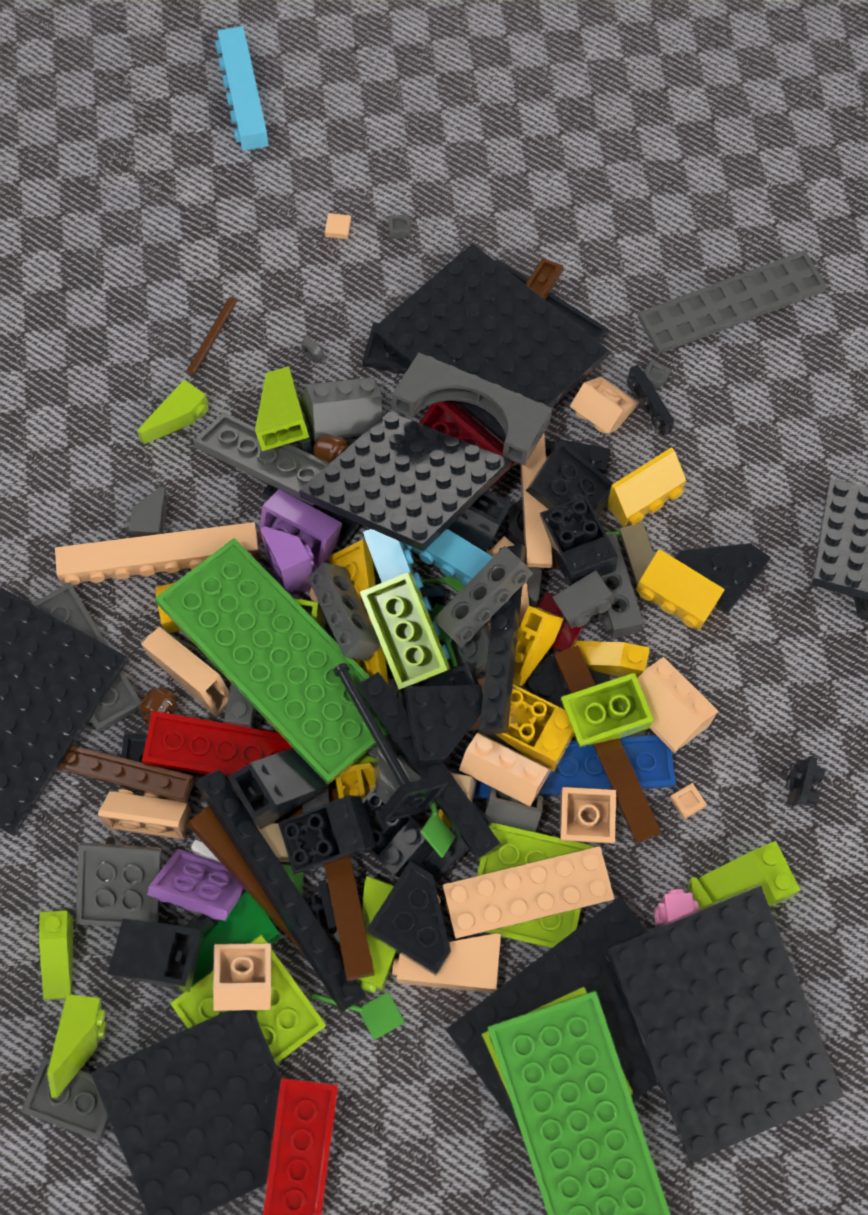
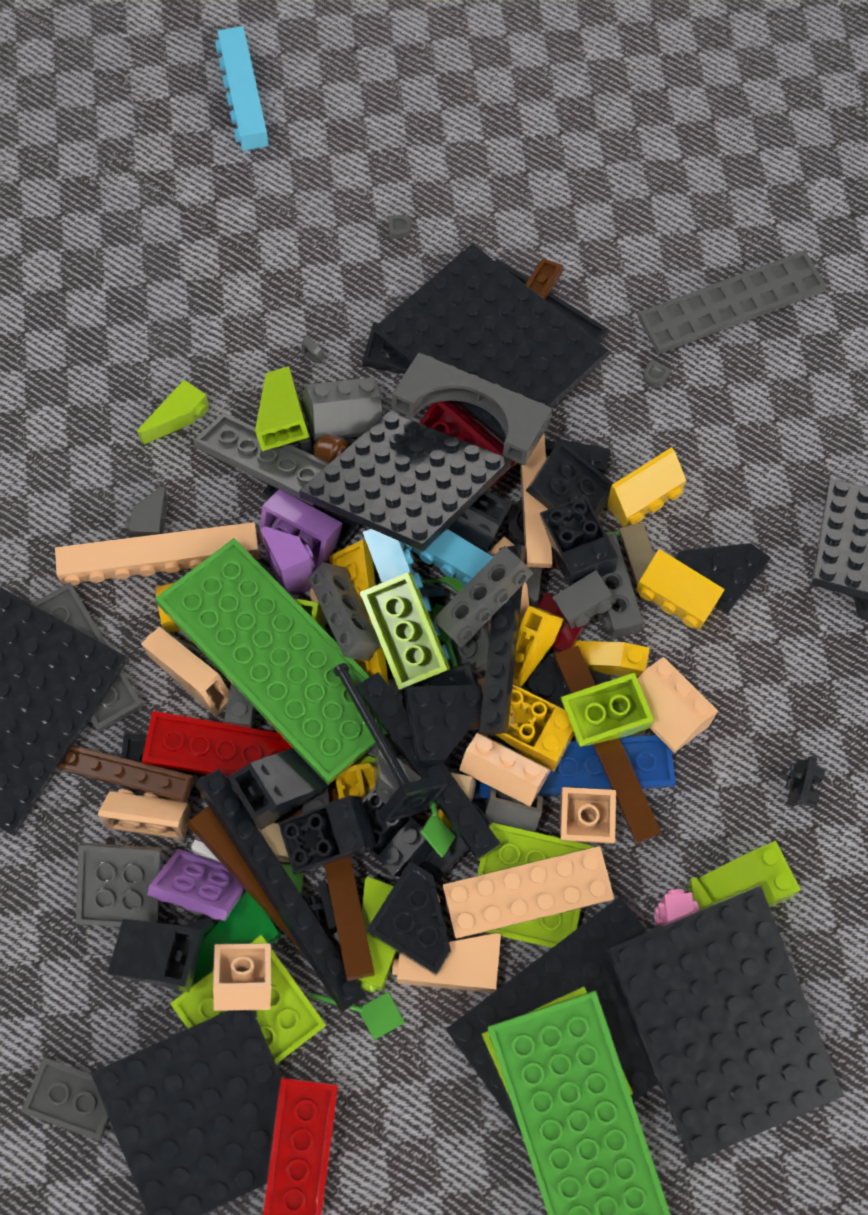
lime slope [39,911,74,1000] -> none
lime slope [47,994,107,1098] -> none
reddish brown head [139,687,177,725] -> none
reddish brown bar [186,297,237,377] -> none
light nougat tile [325,213,351,239] -> none
light nougat slope [570,377,639,434] -> none
black plate [627,365,675,436] -> none
light nougat tile [670,783,707,820] -> none

